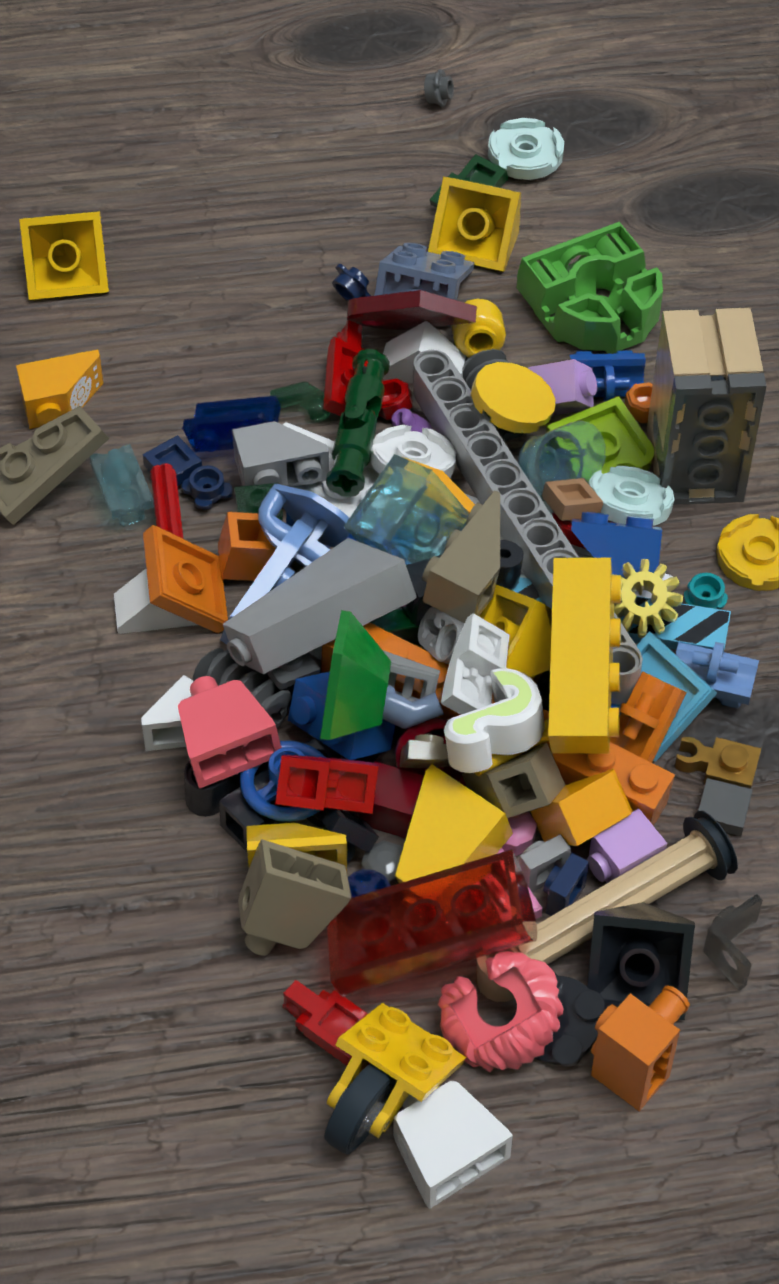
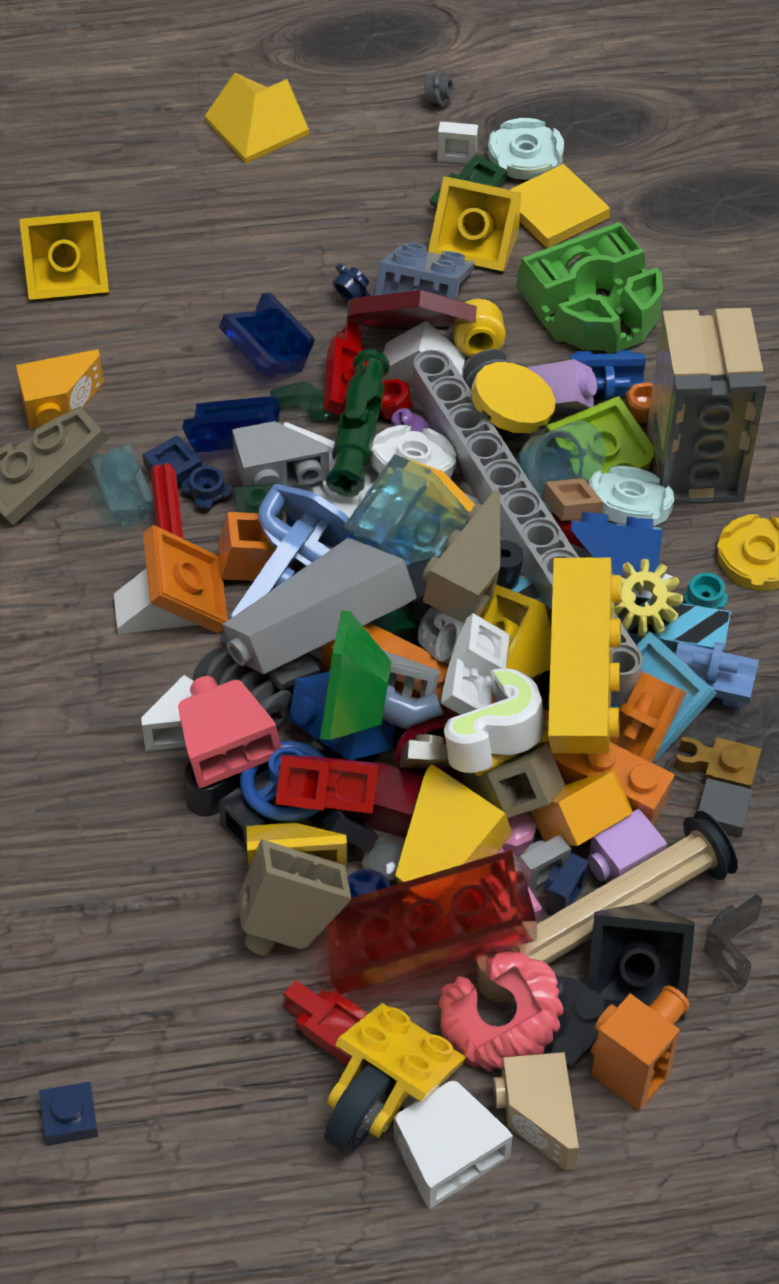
none -> dark blue plate [39,1082,98,1146]
none -> yellow slope [205,73,309,164]
none -> clear blue bracket [219,292,315,376]
none -> white plate [437,122,478,164]
none -> tan slope [493,1052,579,1170]
none -> yellow tile [510,164,610,248]

